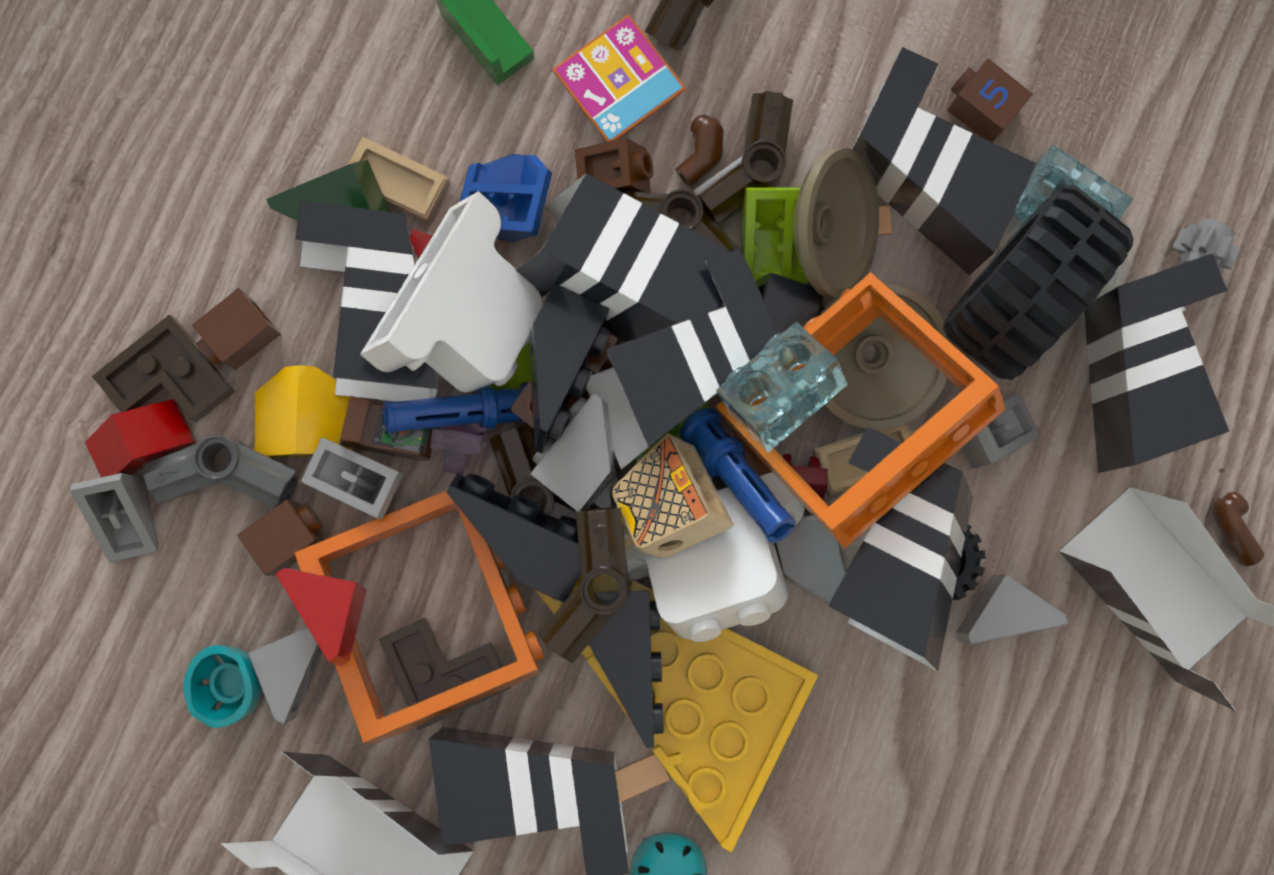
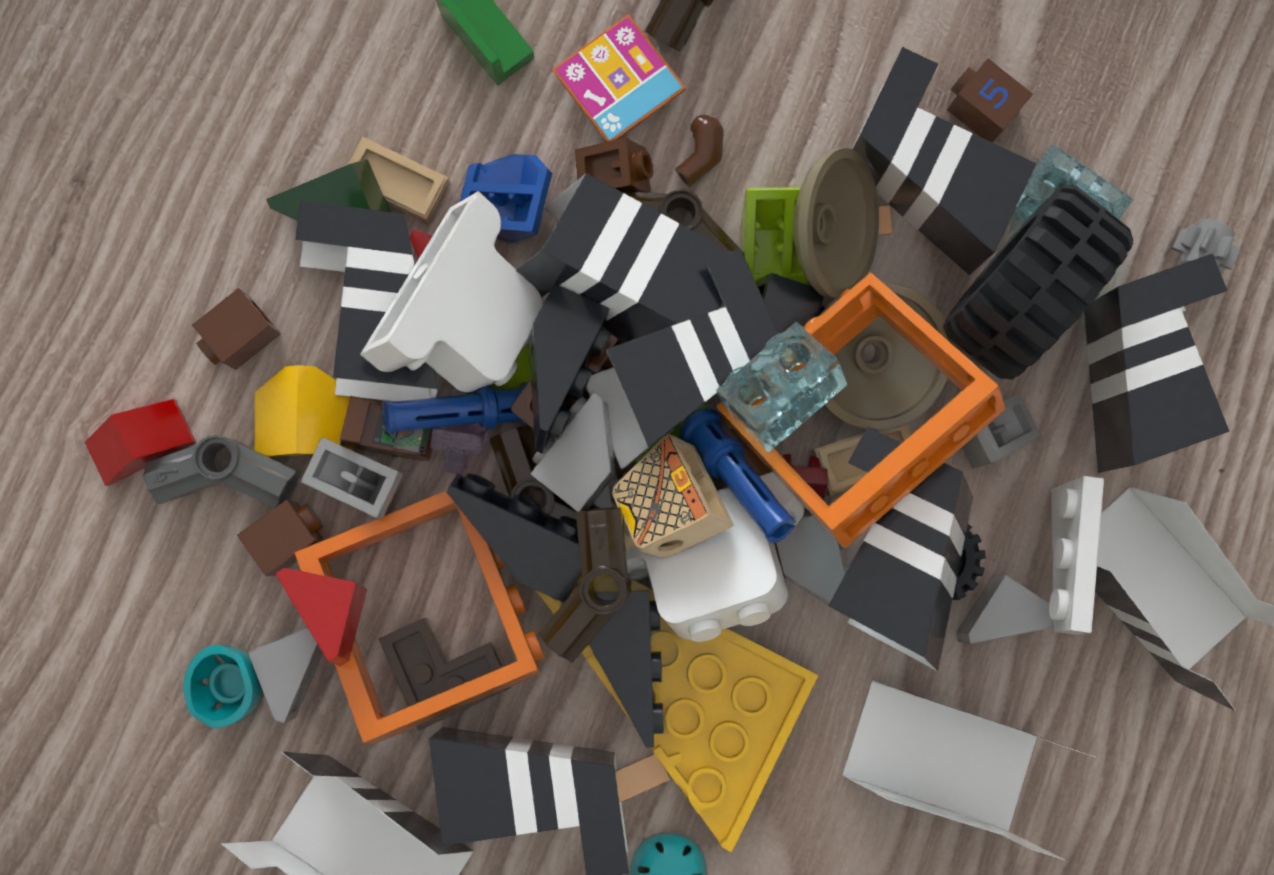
light grey slope [70,473,159,562] -> none
dark brown plate [92,315,235,422] -> none
dark brown piece [693,91,793,225] -> none
reddish brown arm [1212,492,1265,567] -> none
none -> white sticker [842,680,1095,860]
none -> white wing [1049,476,1104,635]

